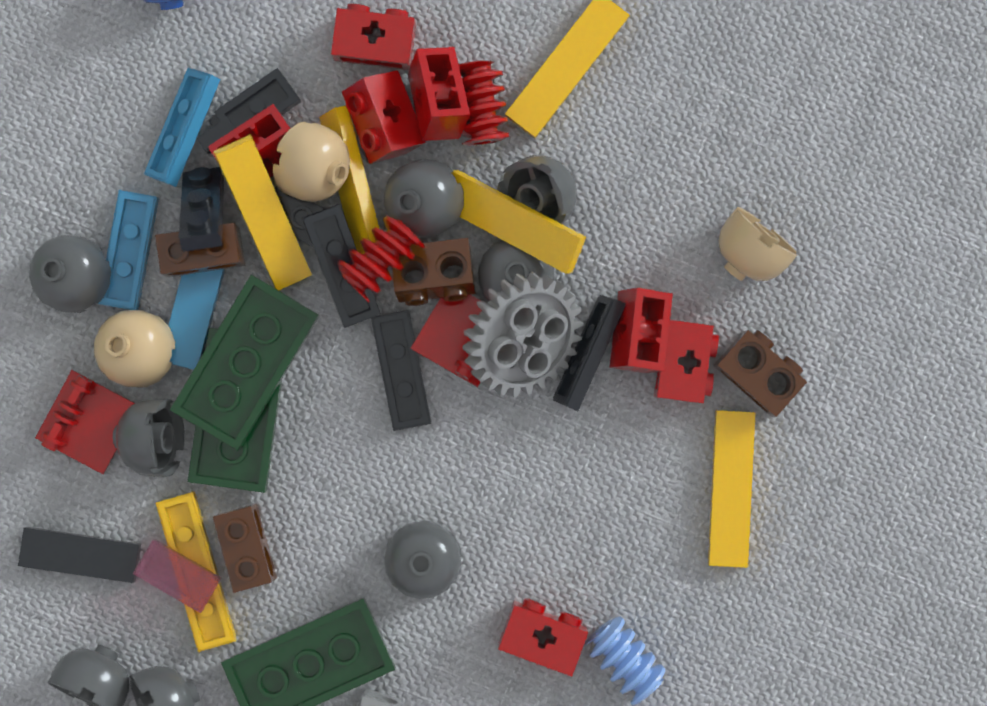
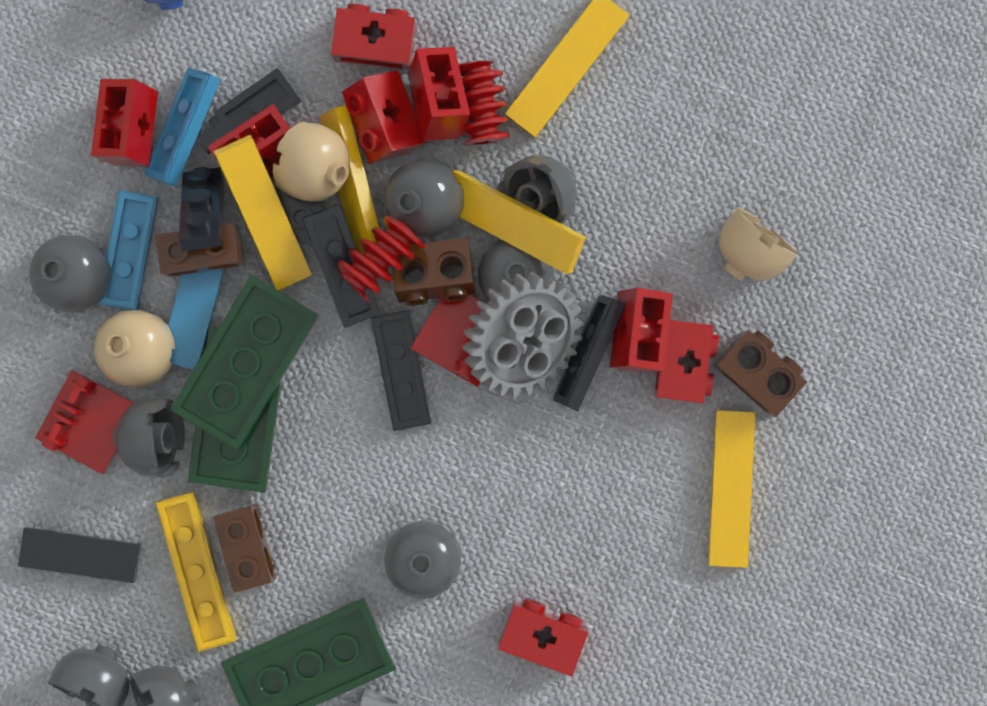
clear pink tile [133,539,222,613] -> none
light blue piece [584,616,666,706] -> none
none -> red brick [91,79,158,167]

